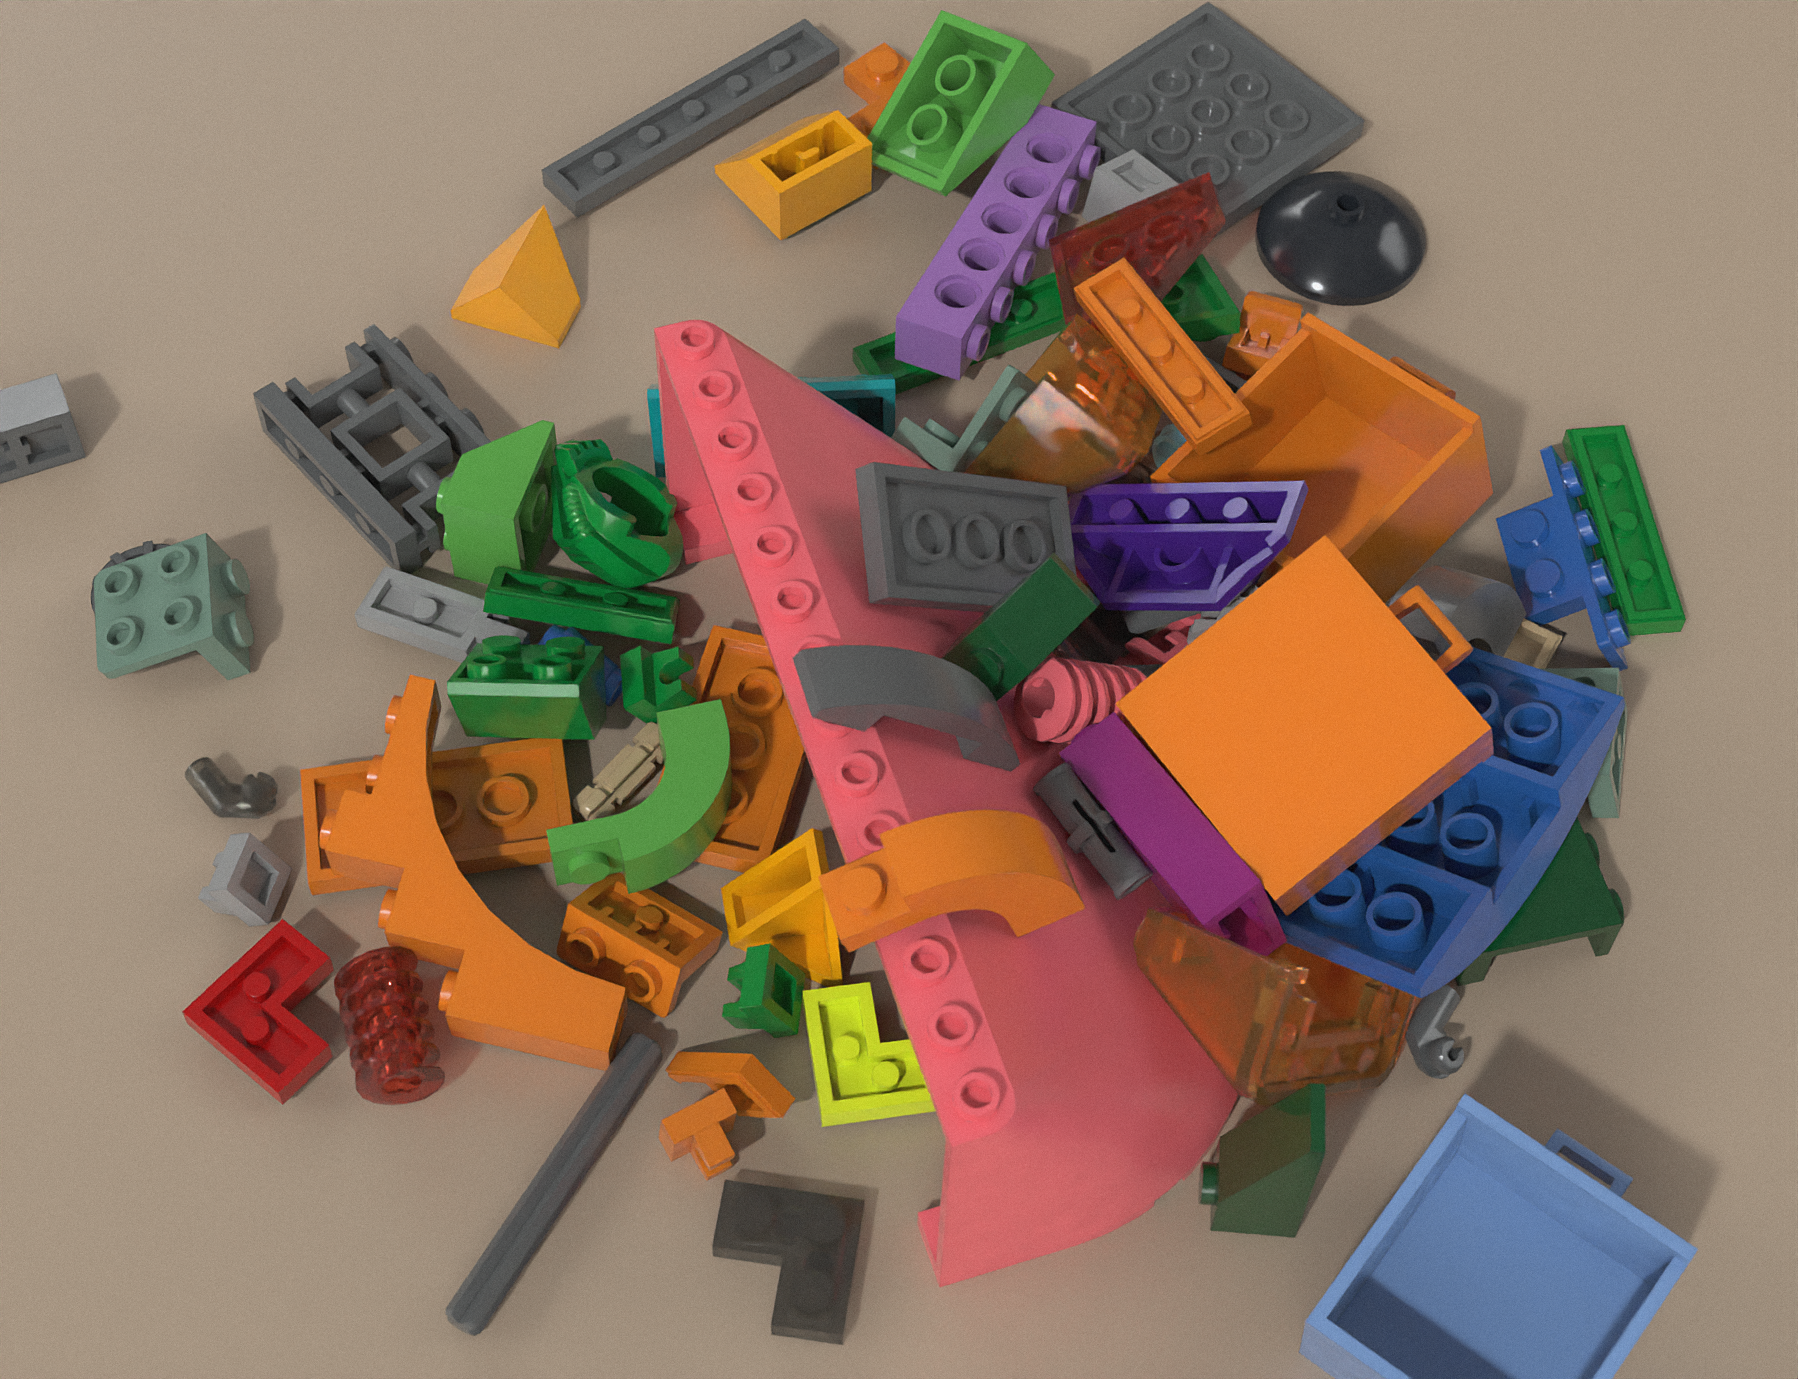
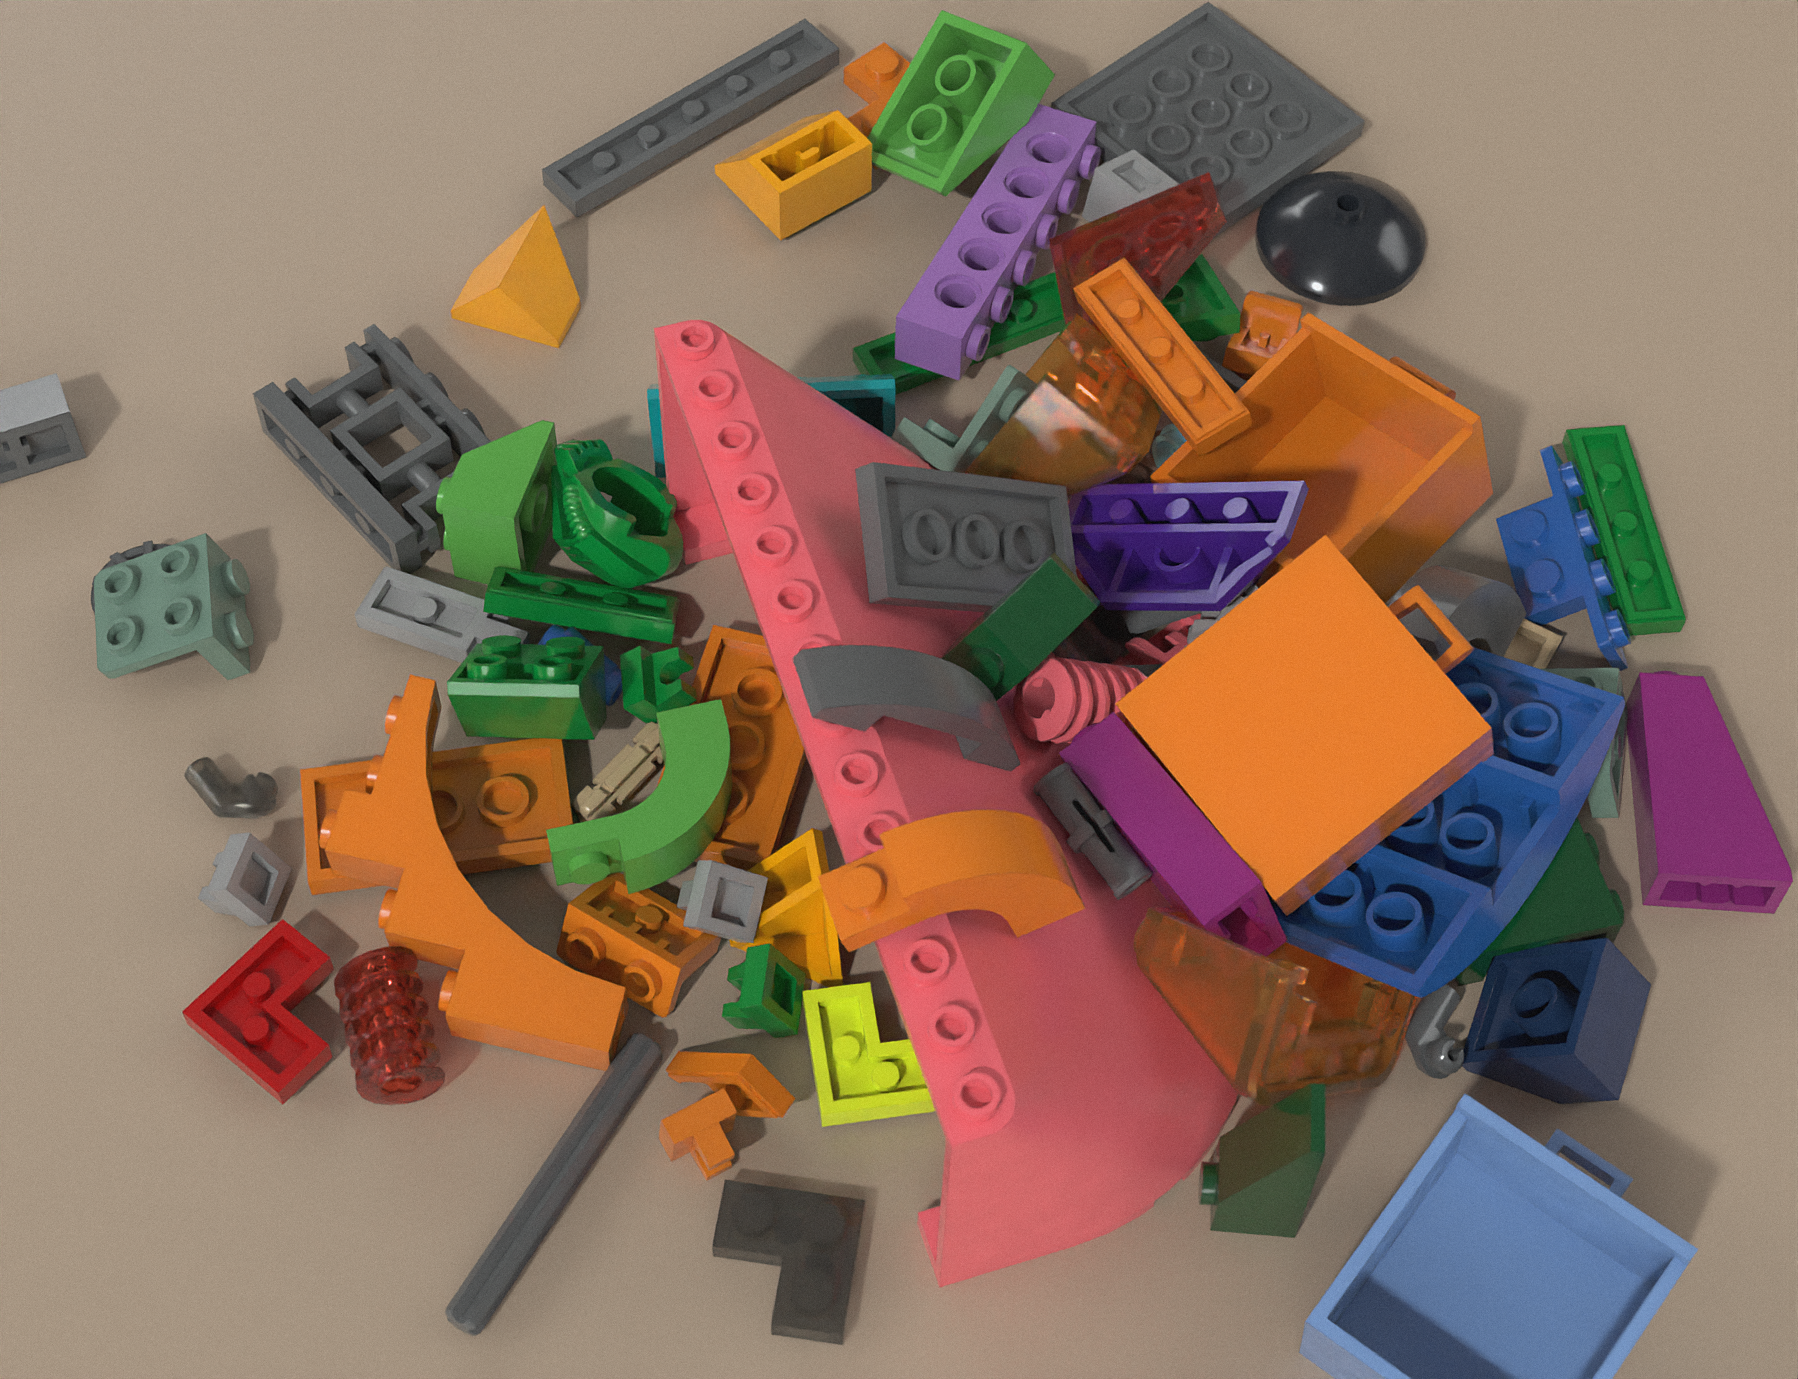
none -> light grey tile [677,860,768,943]
none -> dark blue slope [1462,938,1651,1104]
none -> magenta slope [1626,671,1793,914]

